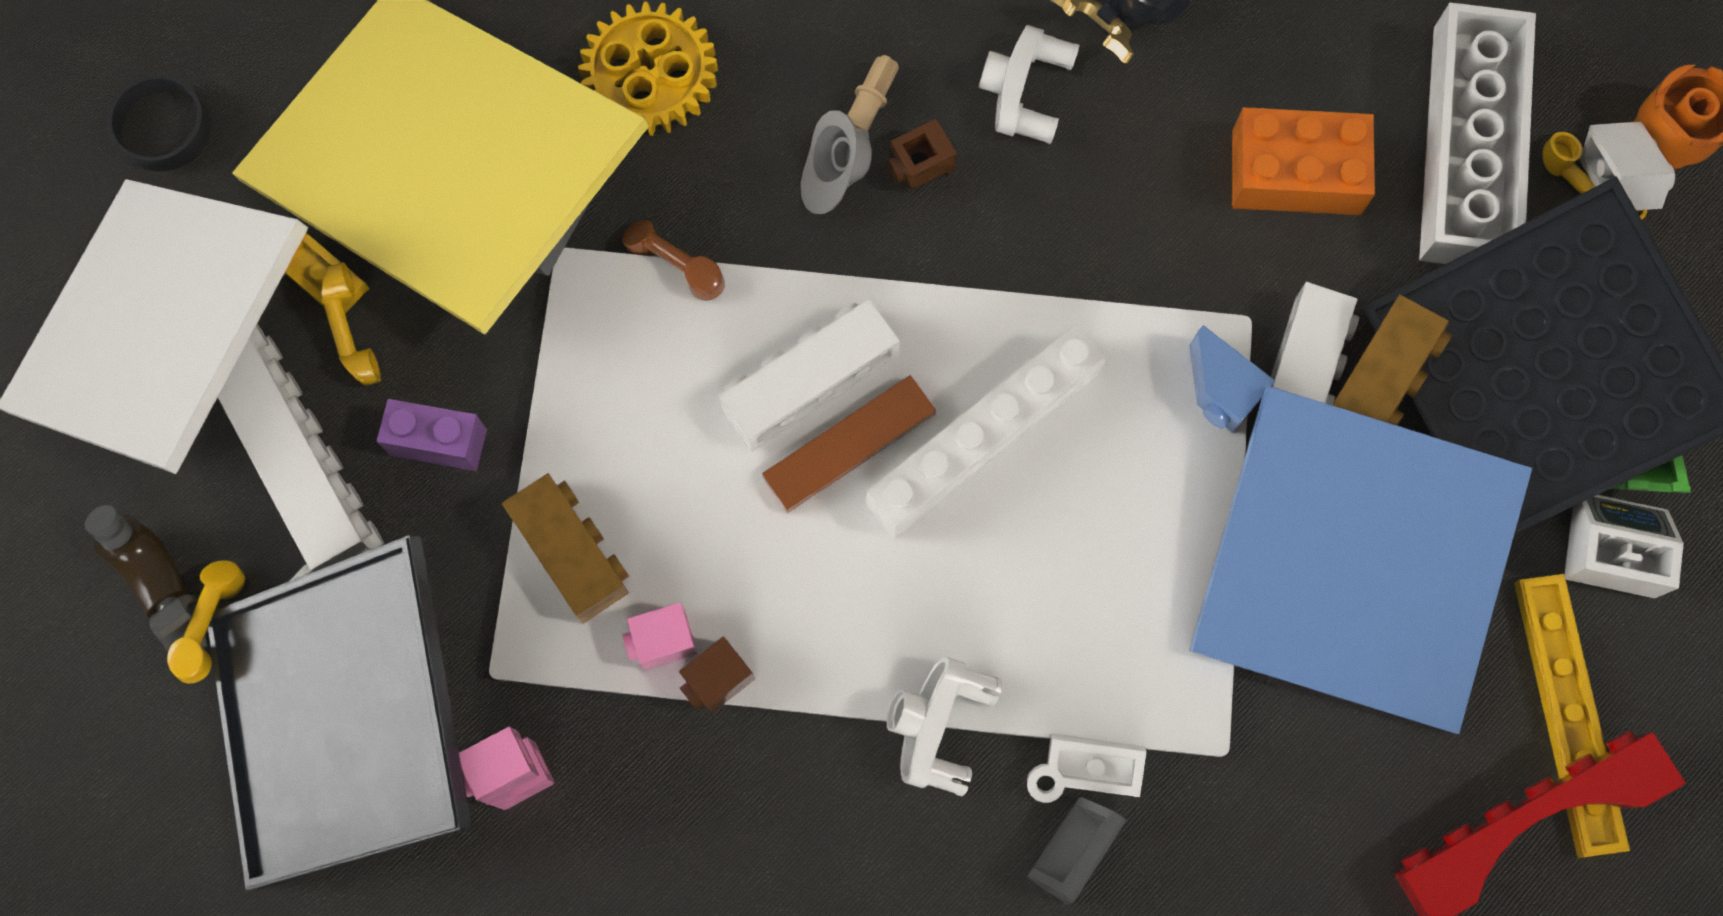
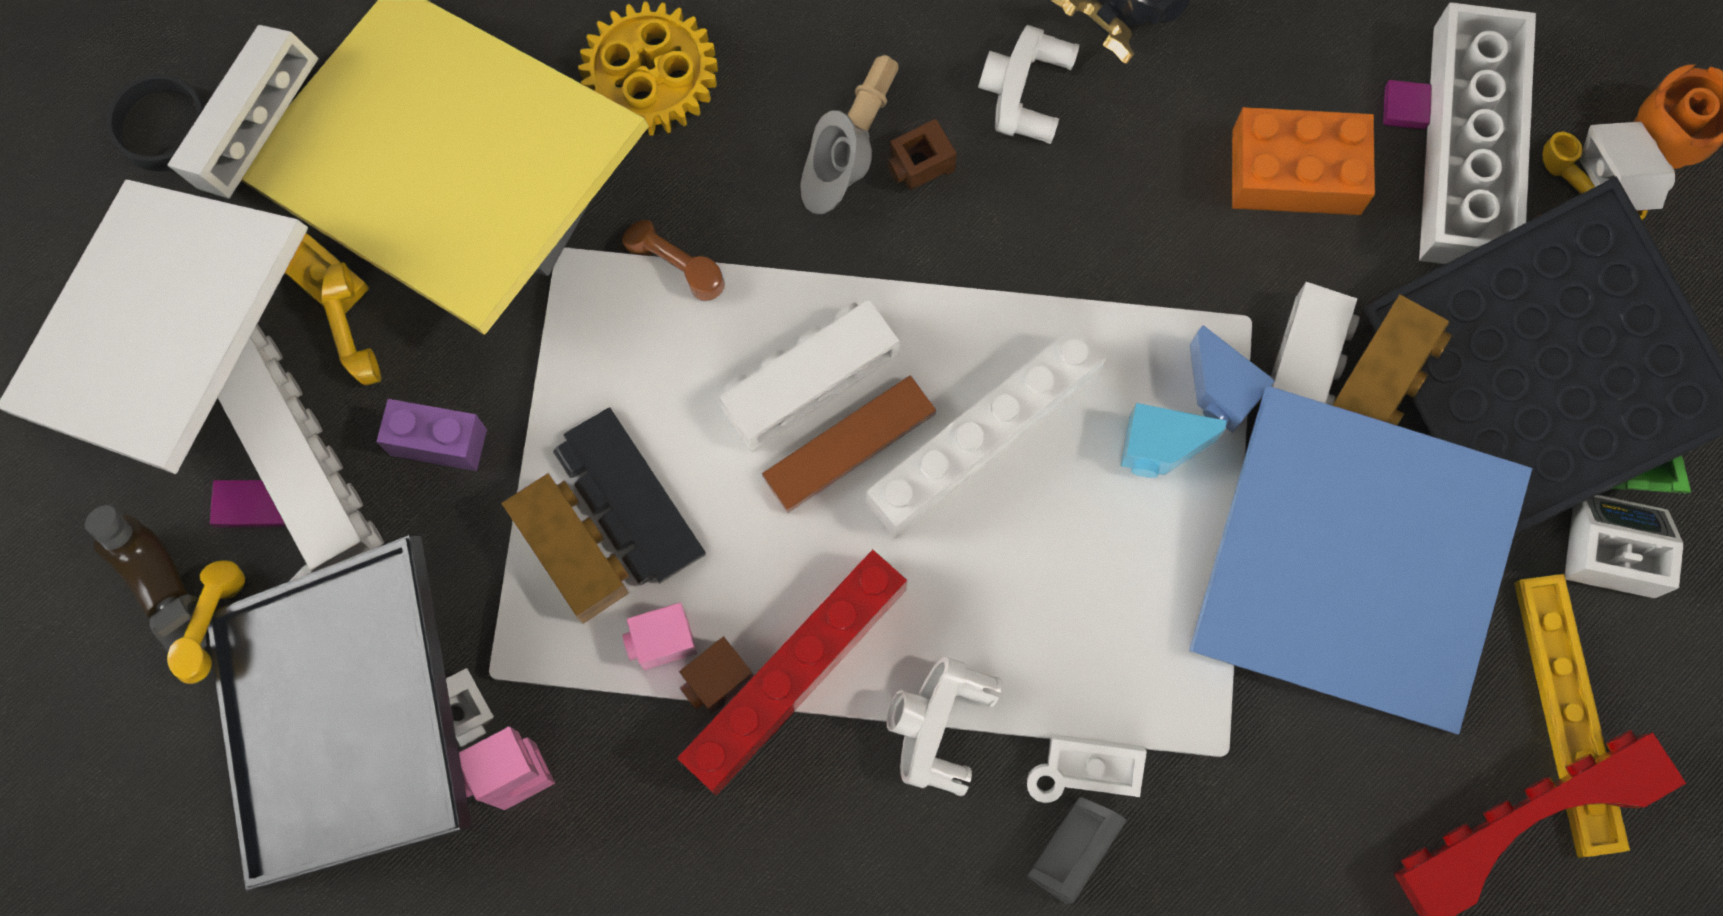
none -> white brick [168,25,318,198]
none -> magenta tile [209,480,287,527]
none -> white brick [446,668,493,747]
none -> black windscreen [553,407,706,586]
none -> red brick [677,549,907,796]
none -> medium azure slope [1121,403,1226,478]
none -> magenta tile [1383,80,1432,130]

